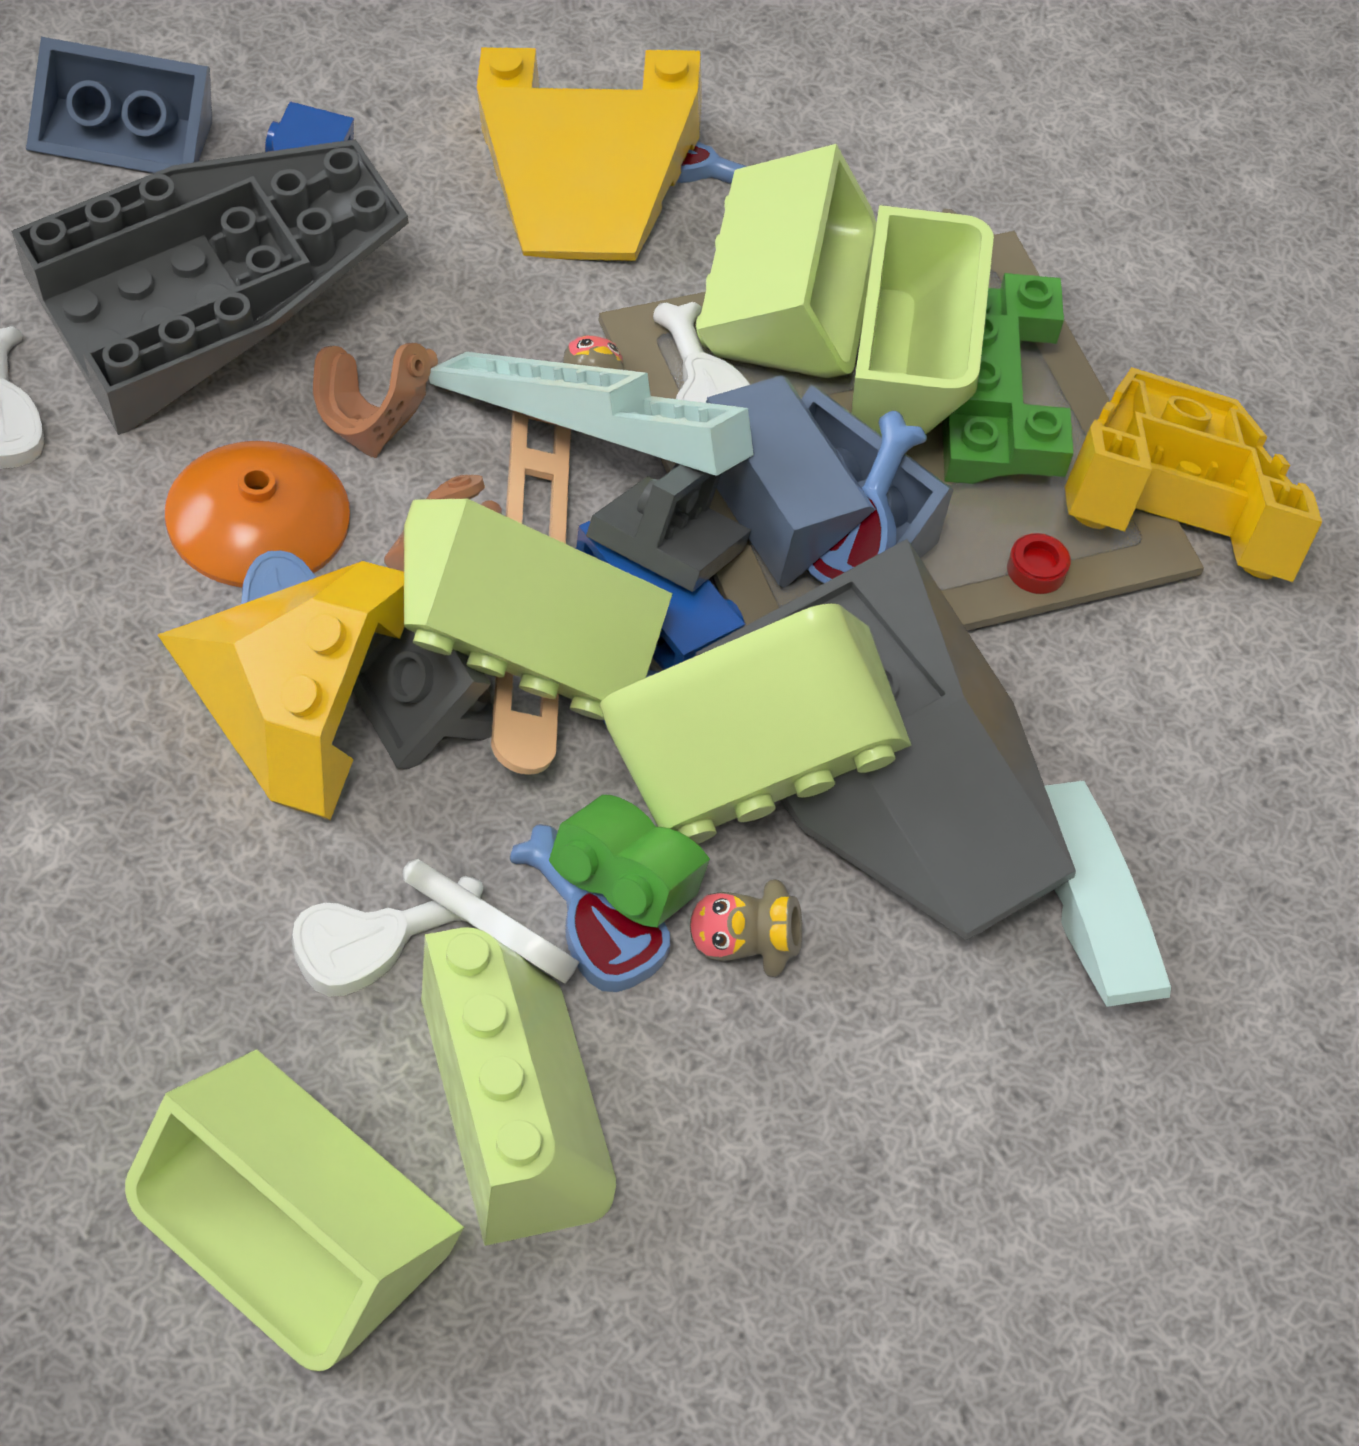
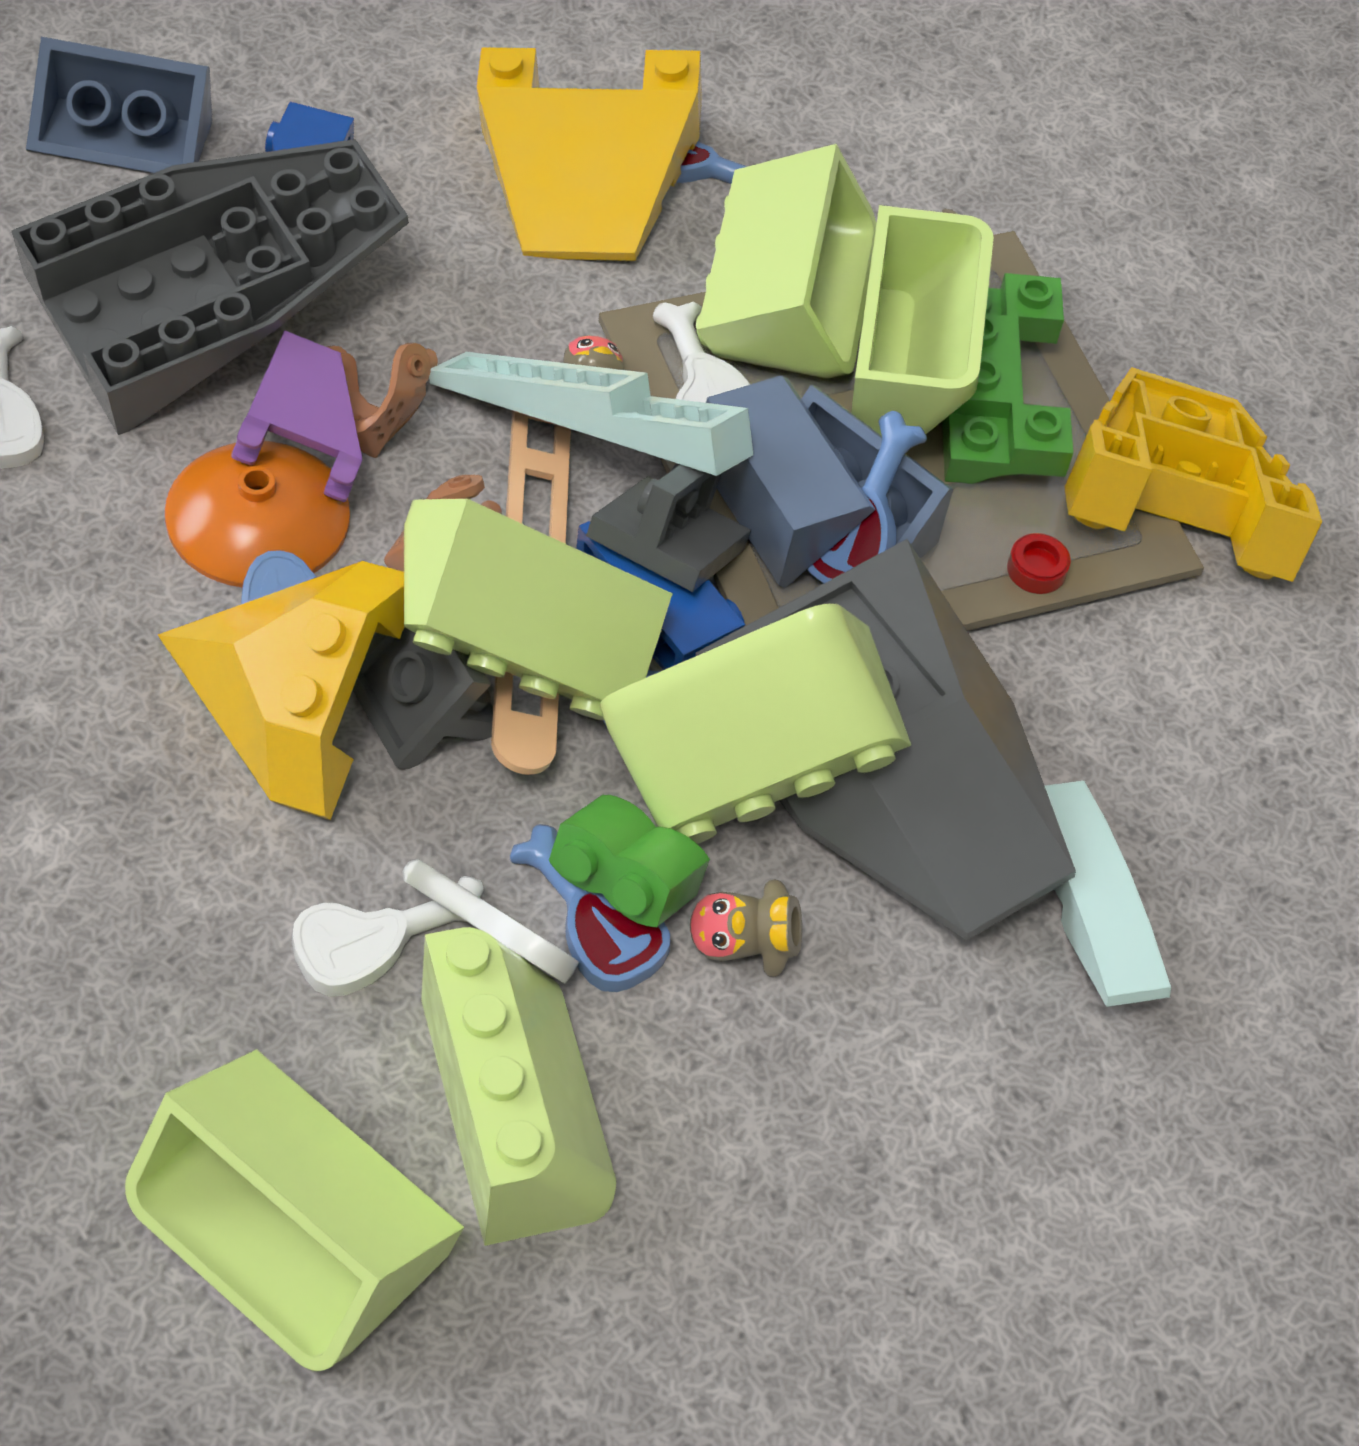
none -> medium lavender flag [231,330,362,502]

